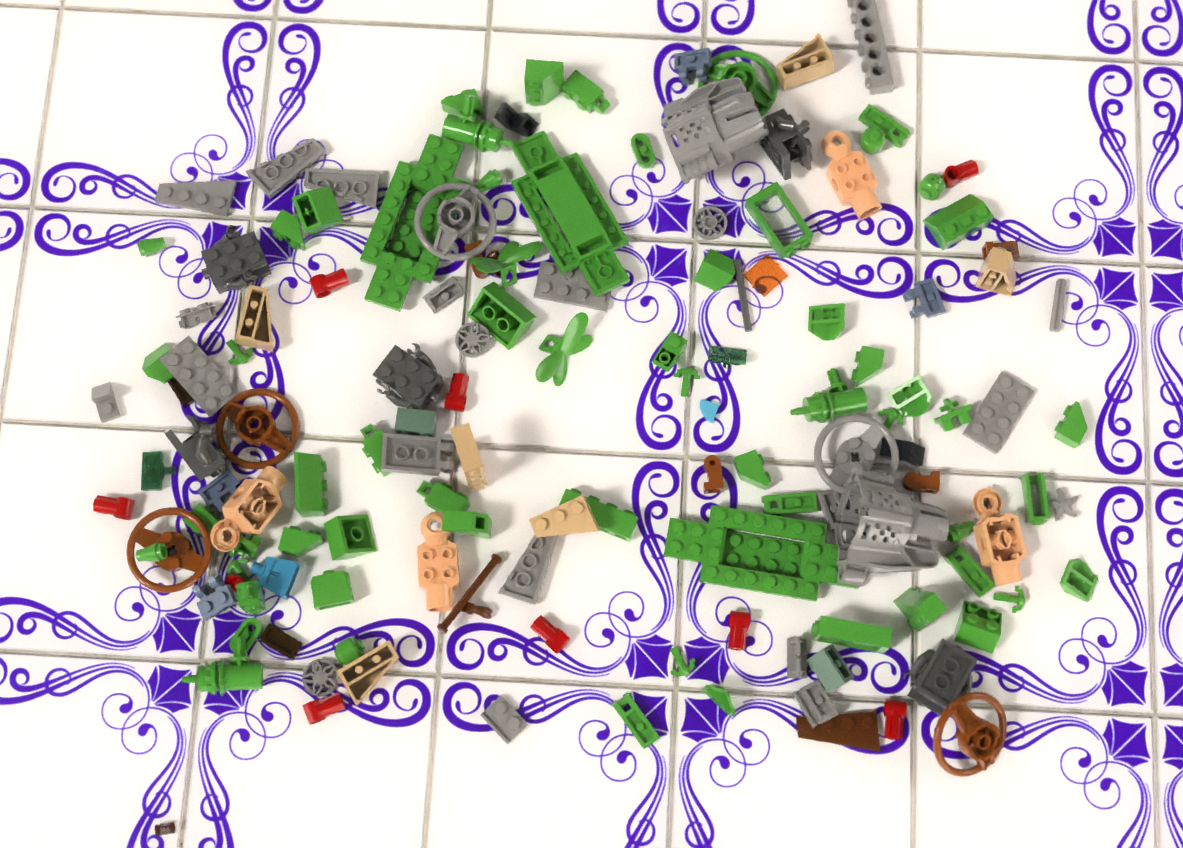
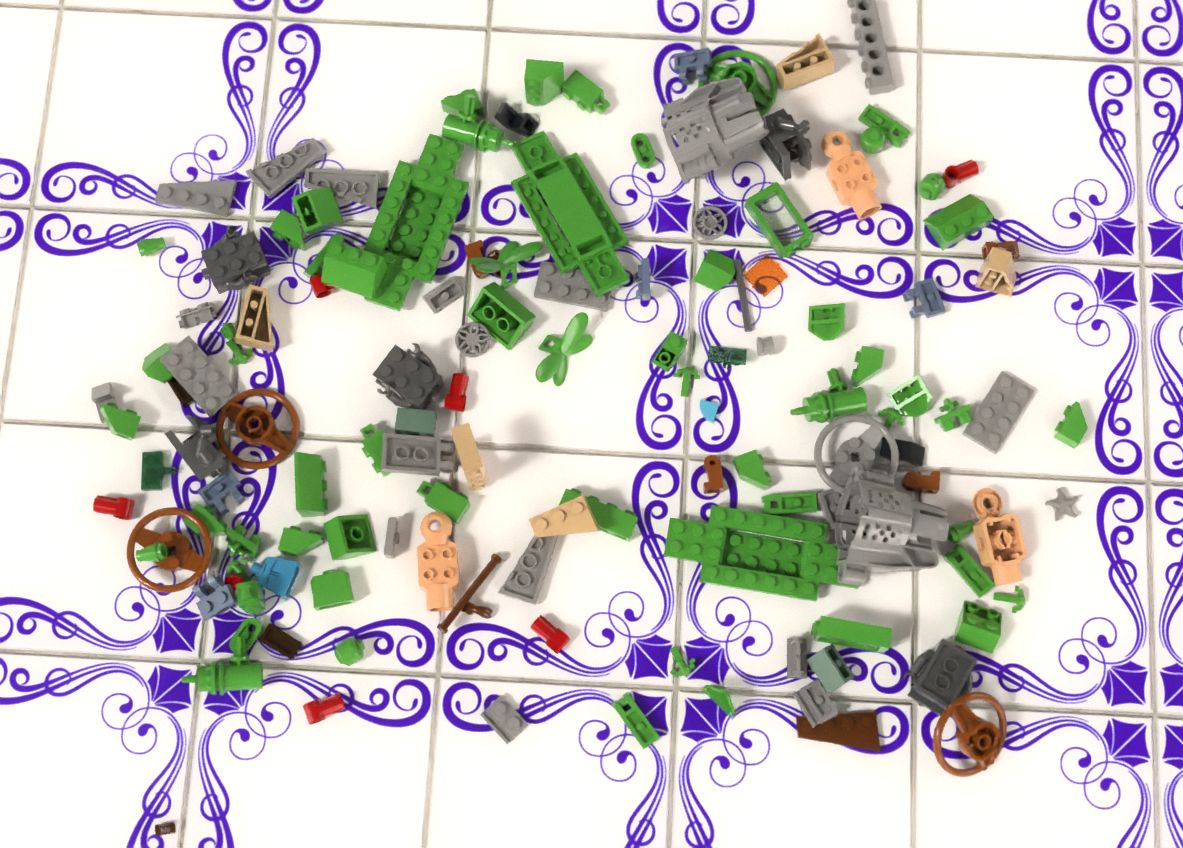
light nougat brick [210,466,288,552] -> none
light grey wheel [302,659,340,697] -> none
tan wedge [336,640,399,706] -> none
light grey piece [414,182,497,261] -> none
bright green slope [442,511,492,539] -> none
bright green cone [475,169,503,192] -> none
red piece [728,610,750,651] -> none
red piece [884,699,907,740] -> none
bright green wedge [893,587,948,632] -> none
bright green window [1020,473,1050,526] -> none
light grey axle [1049,279,1067,333] -> none
bright green slope [1060,558,1098,602] -> none
none -> bright green slope [100,403,141,441]
none -> bright green plate [220,322,236,341]
none -> bright green plate [303,233,344,278]
none -> bright green slope [321,240,388,299]
none -> light grey plate [383,517,400,559]
none -> sand blue plate [635,258,651,300]
none -> light grey wheel [756,336,774,356]

